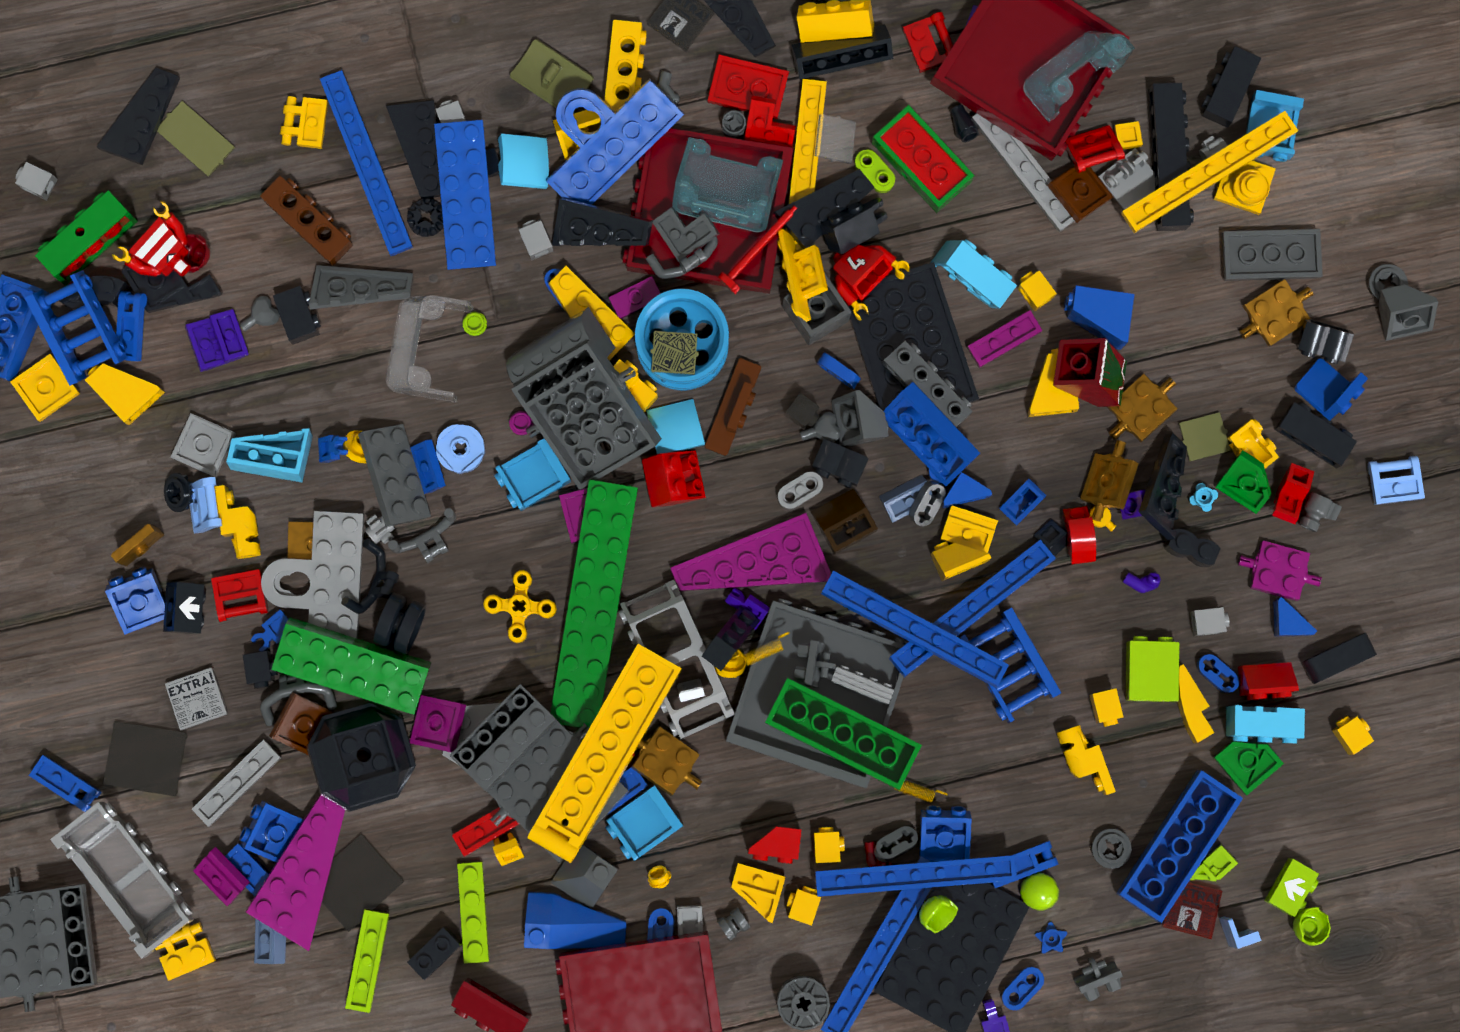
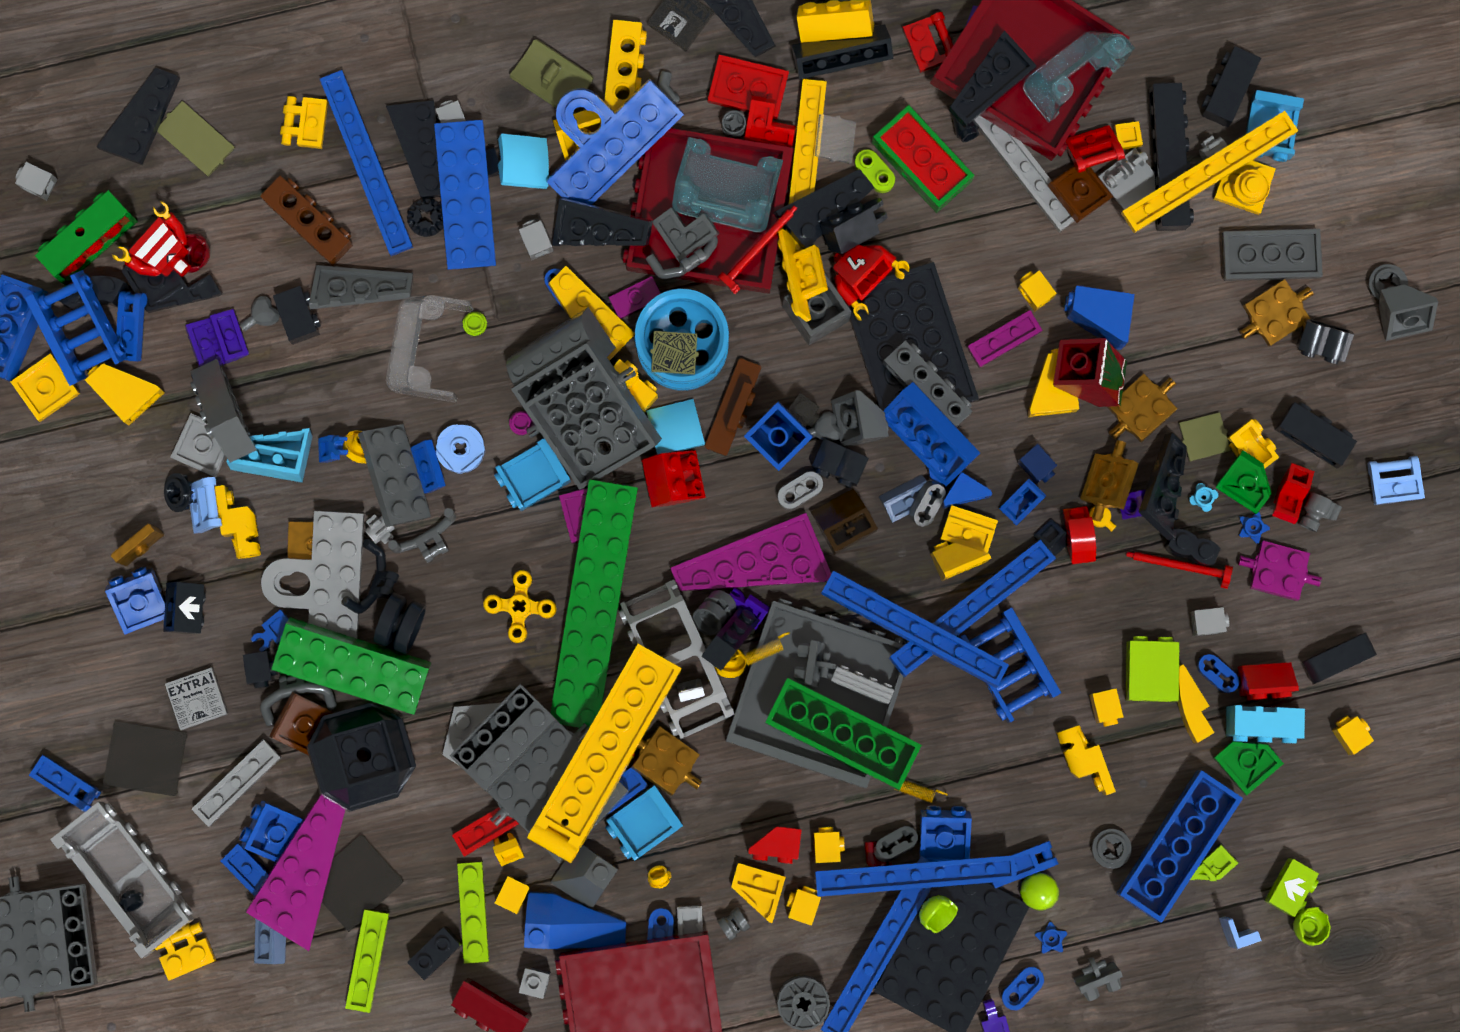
magenta plate [193,847,250,906] -> none
red plate [211,569,269,622] -> none
magenta plate [410,695,466,753] -> none
blue beam [816,353,861,389] -> none
medium azure wedge [930,240,1017,309] -> none
dark purple arm [1123,572,1161,593] -> none
clear red tile [1162,882,1222,939] -> none
blue slope [1273,597,1317,637] -> none
blue bracket [1294,359,1368,421] -> none
none -> black plate [119,890,144,912]
none -> dark grey wedge [190,359,257,463]
none -> yellow panel [495,876,529,914]
none -> light grey brick [519,967,551,999]
none -> dark grey wheel [693,590,736,636]
none -> blue slope [744,401,814,471]
none -> black wing [949,30,1037,128]
none -> dark blue brick [1017,444,1057,484]
none -> red piece [1126,552,1233,589]
none -> blue plate [1239,512,1270,543]

